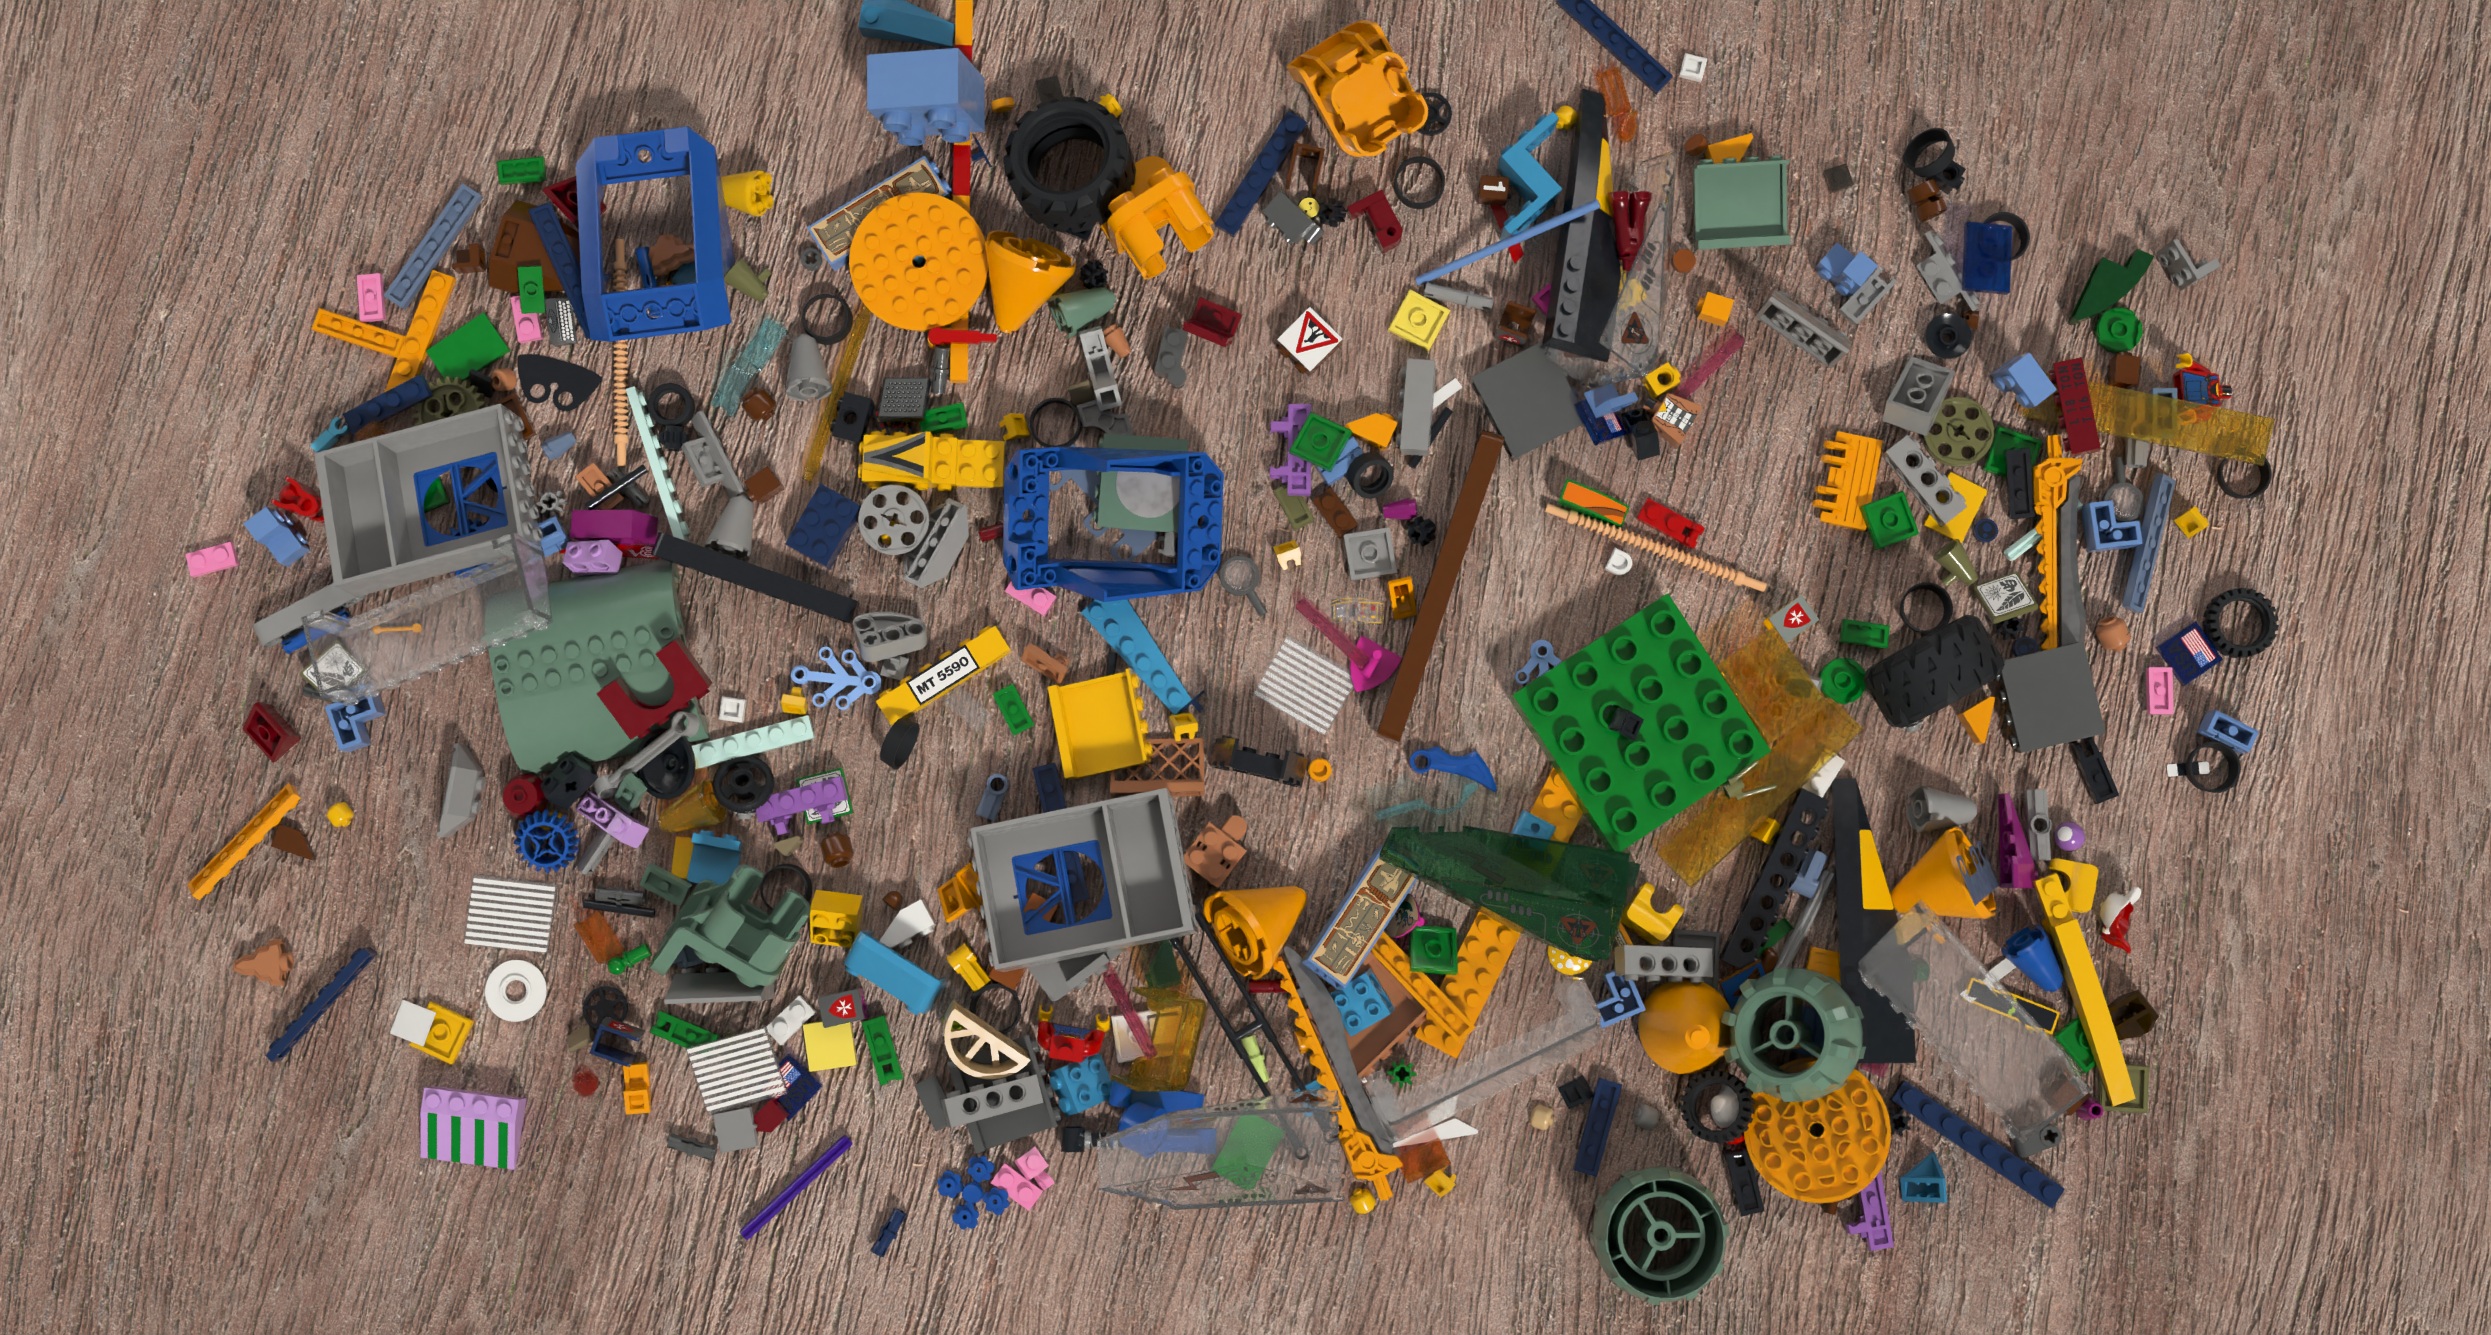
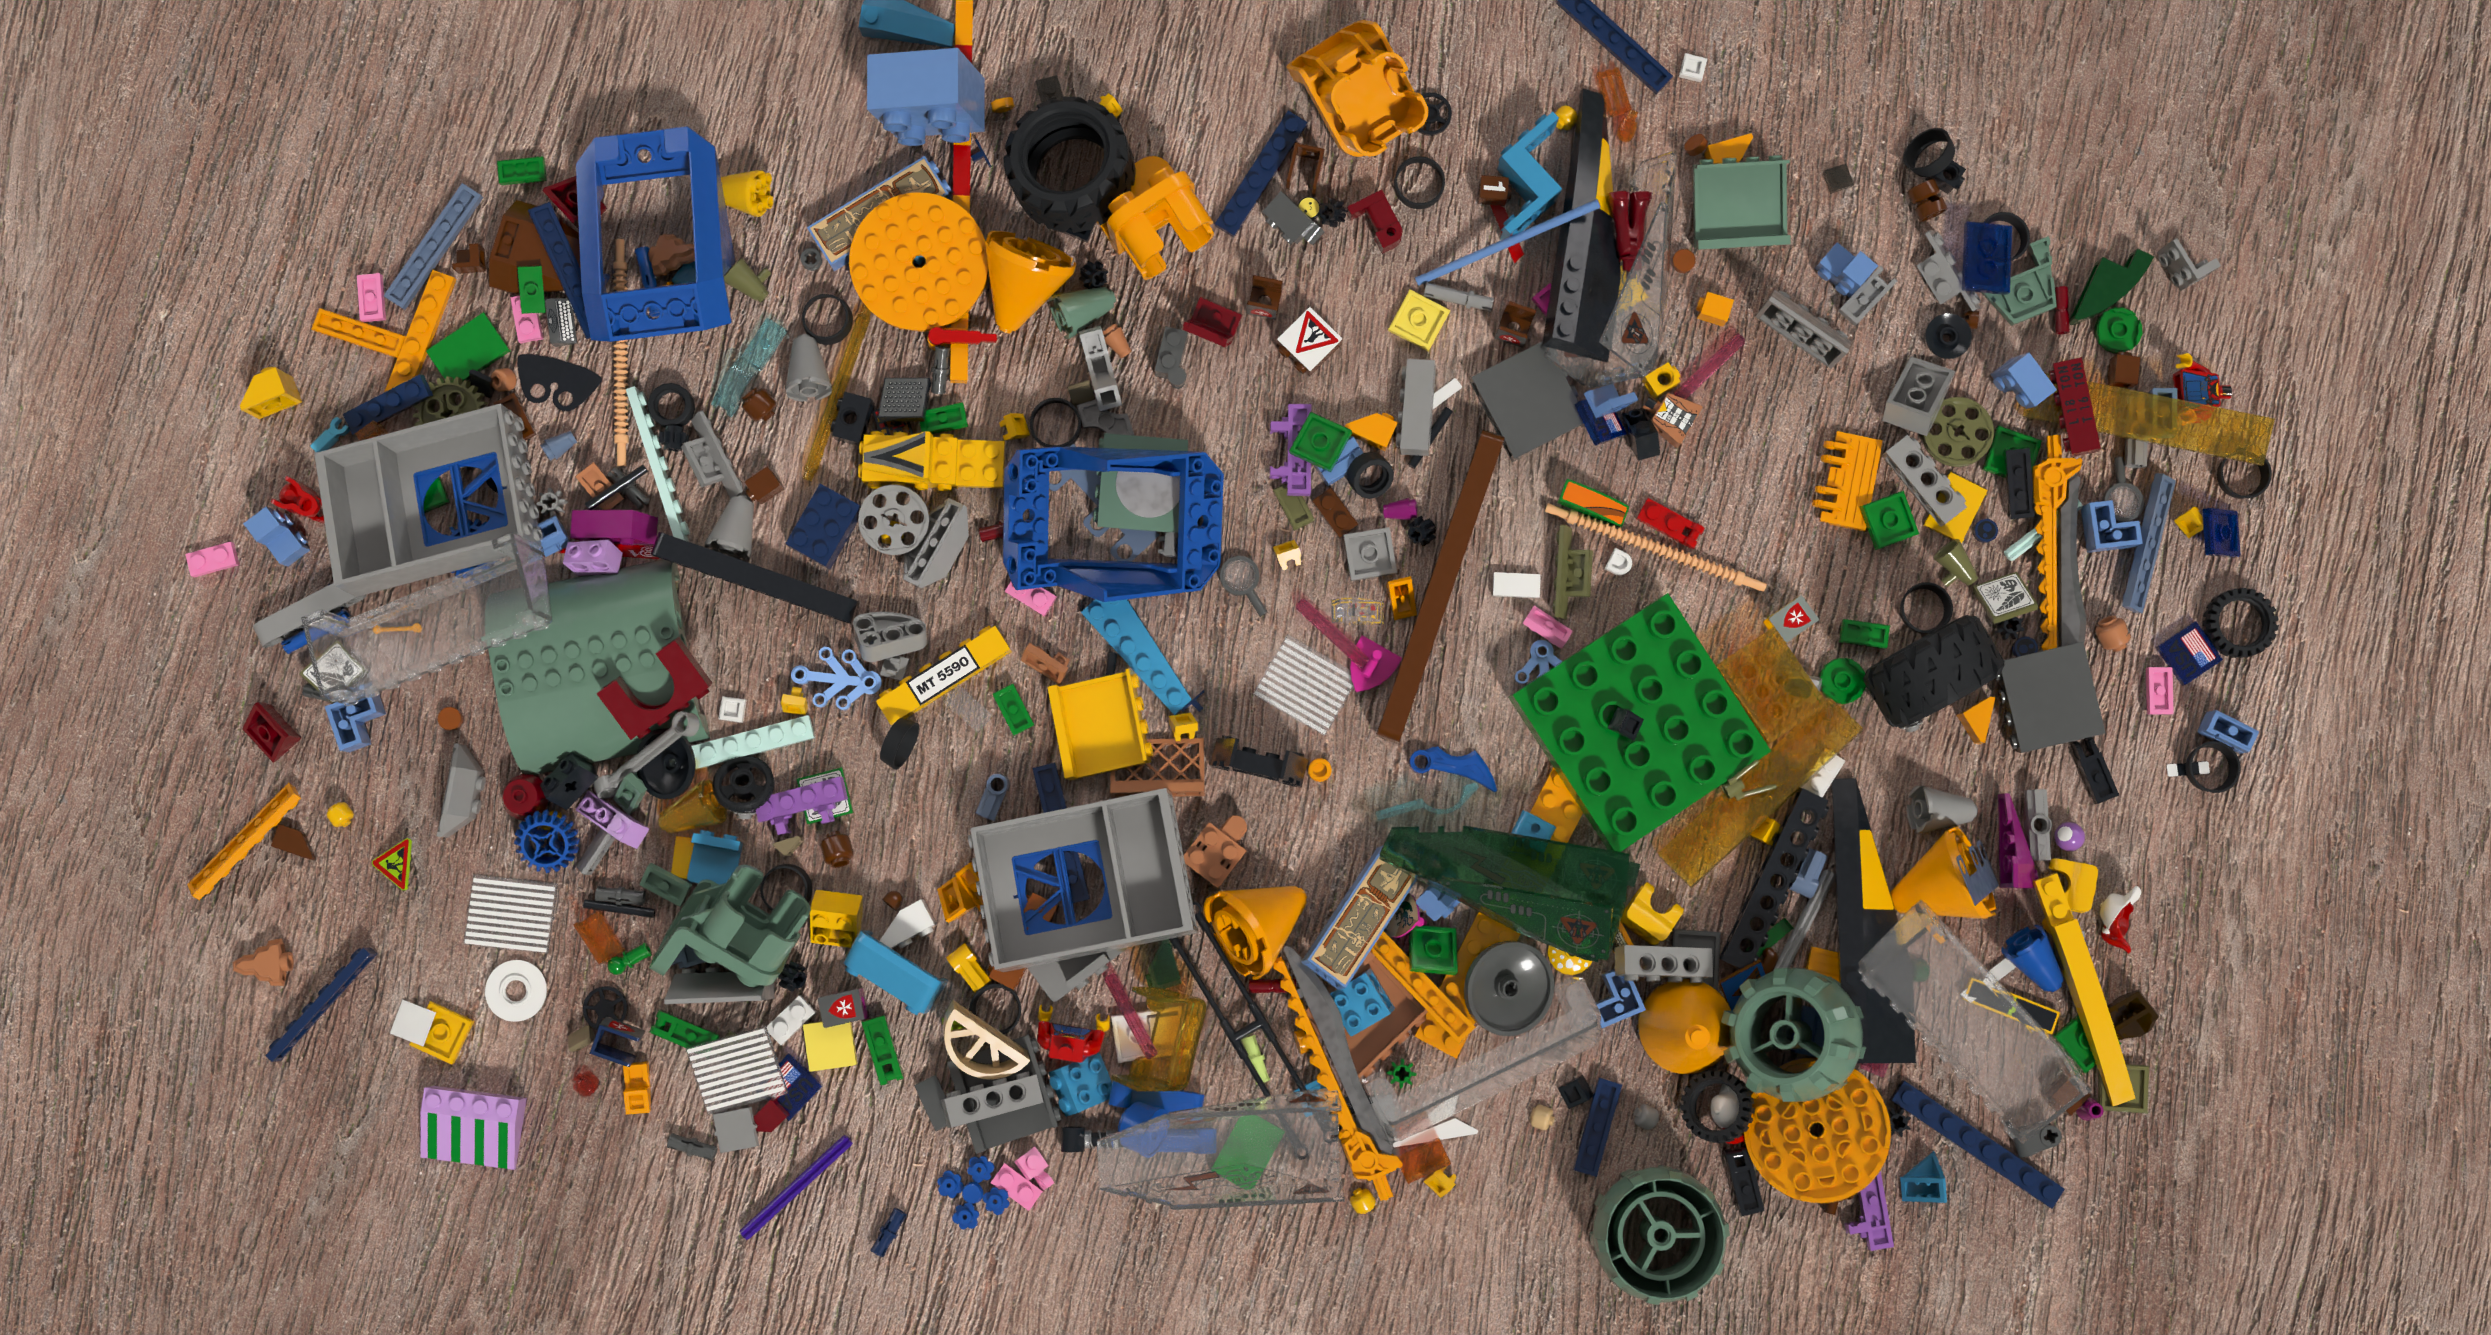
none -> yellow slope [240,367,302,419]
none -> piece [372,838,412,890]
none -> dark orange piece [438,707,463,731]
none -> black gear [778,960,807,992]
none -> reddish brown piece [1247,275,1283,320]
none -> medium blue brick [1416,869,1465,921]
none -> dark grey dish [1464,940,1554,1036]
none -> white tile [1492,572,1540,598]
none -> bright pink plate [1523,606,1573,649]
none -> olive bracket [1552,525,1593,620]
none -> sand green wing [1964,236,2057,326]
none -> dark red piece [2054,286,2070,335]
none -> clear blue tile [2202,508,2241,558]

